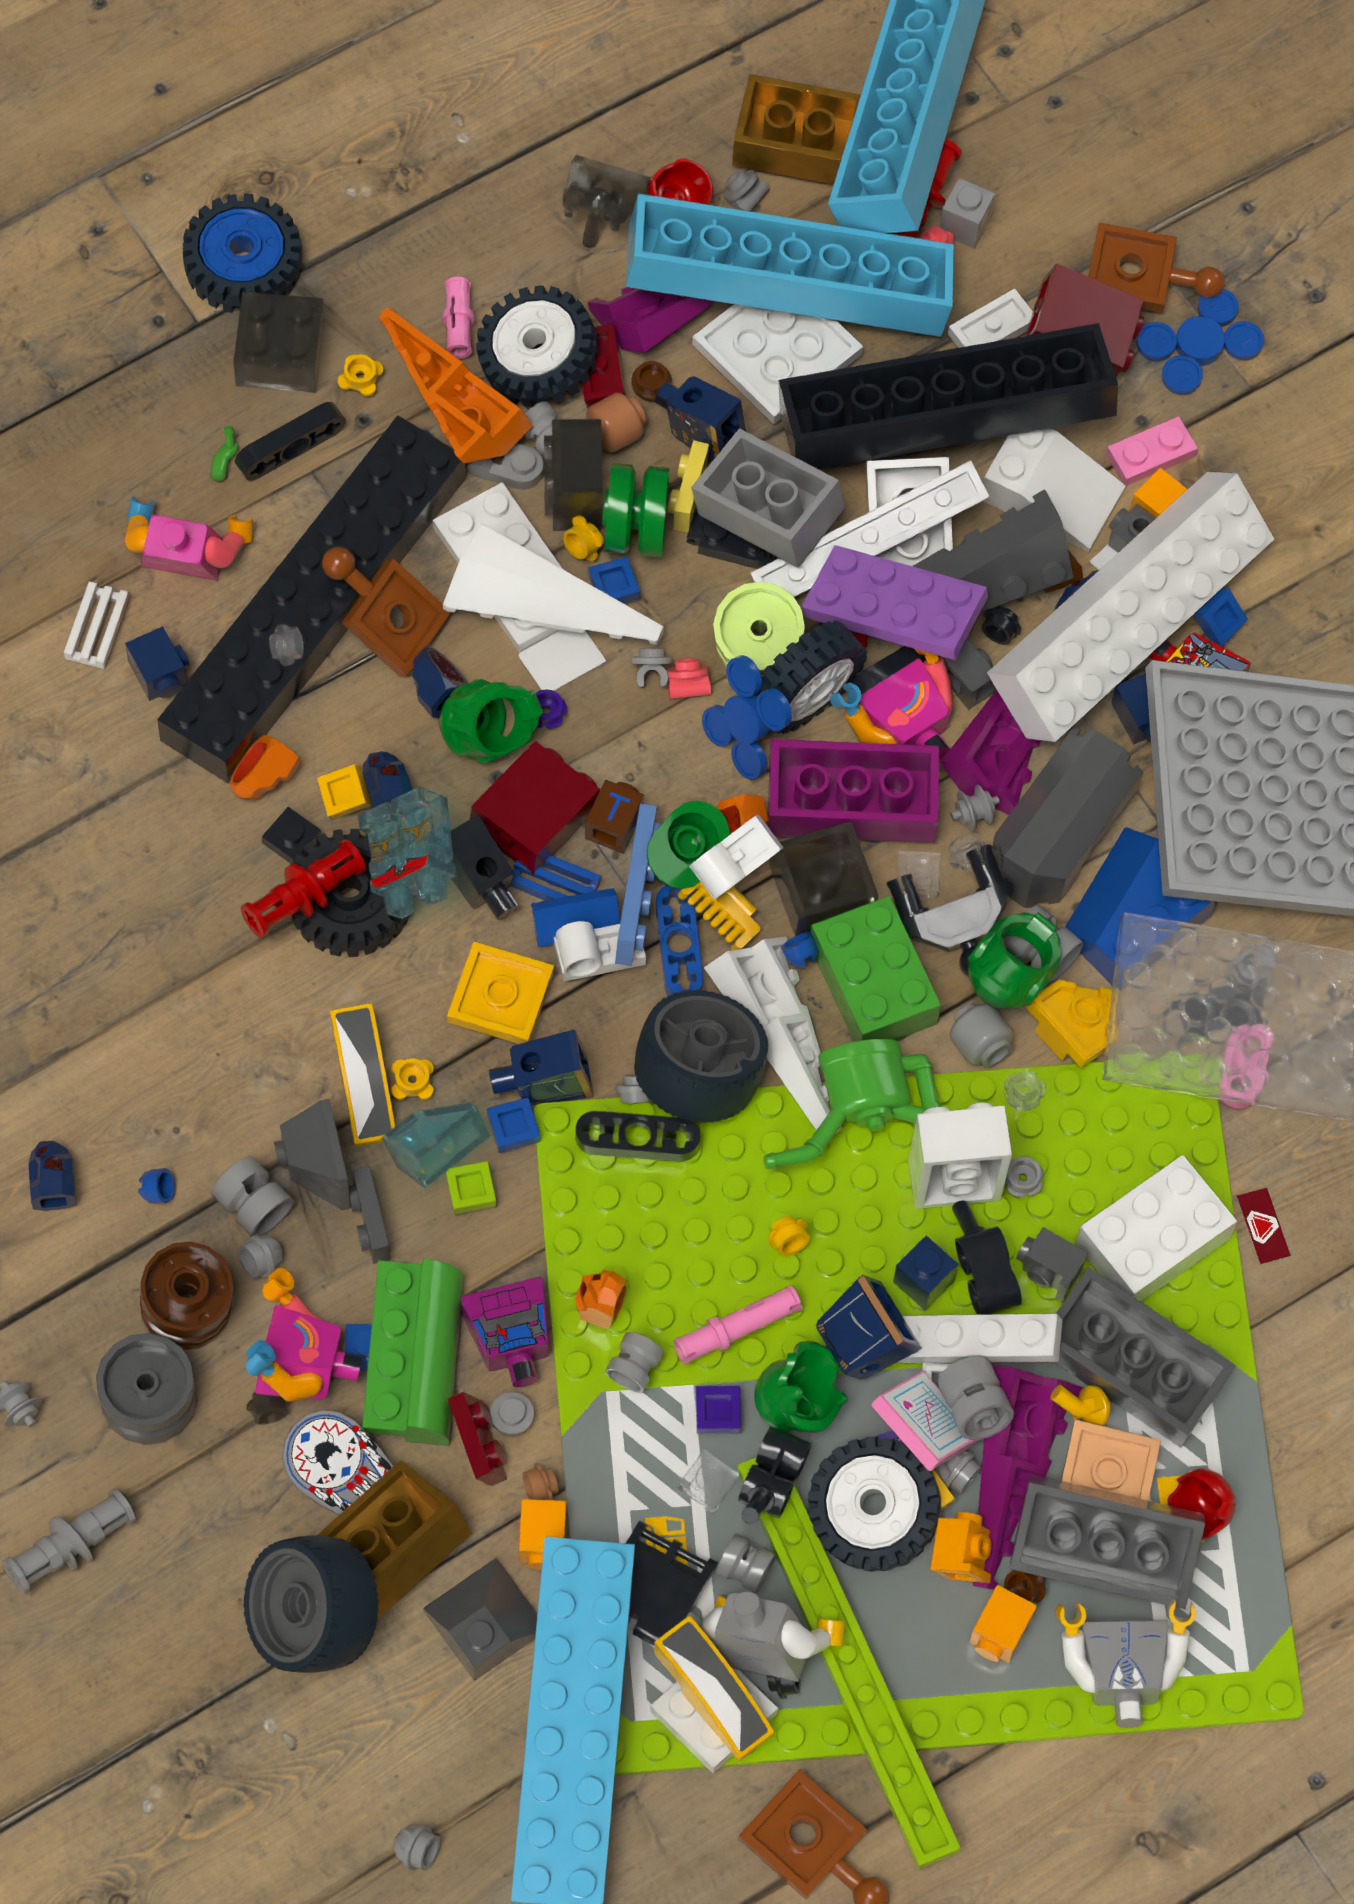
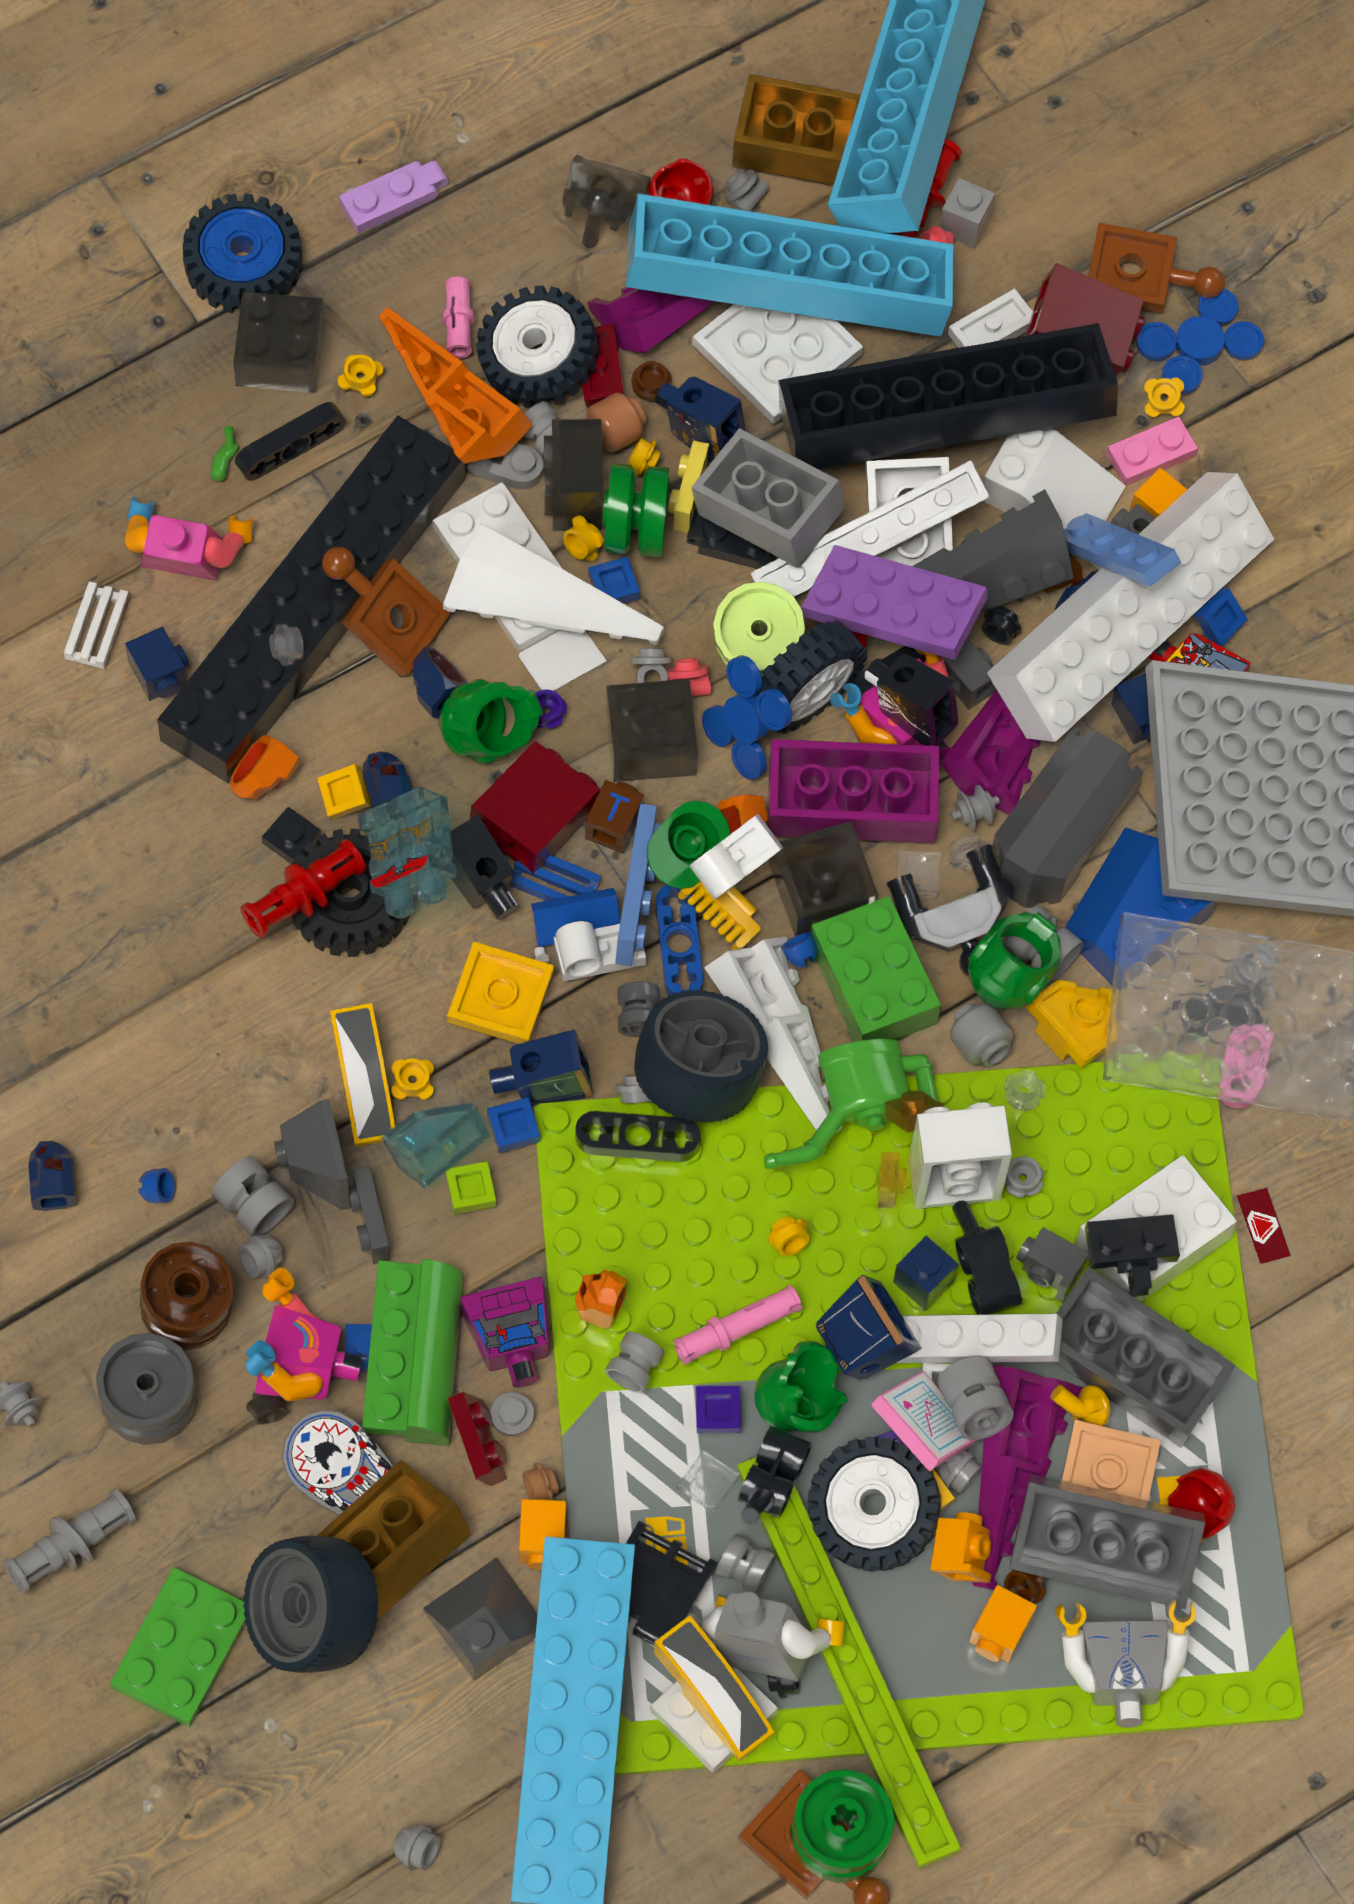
none -> bright green plate [109,1567,246,1727]
none -> lavender hinge [339,161,449,234]
none -> white piece [534,947,550,963]
none -> clear smoke brick [606,679,698,782]
none -> dark grey wheel [617,982,660,1037]
none -> yellow plate [627,438,661,476]
none -> green wheel [791,1769,895,1883]
none -> black torso [865,654,959,746]
none -> clear yellow plate [877,1152,906,1209]
none -> pearl gold plate [885,1091,944,1133]
none -> medium blue plate [1064,513,1181,587]
none -> black hinge [1085,1214,1180,1297]
none -> yellow plate [1144,377,1185,418]

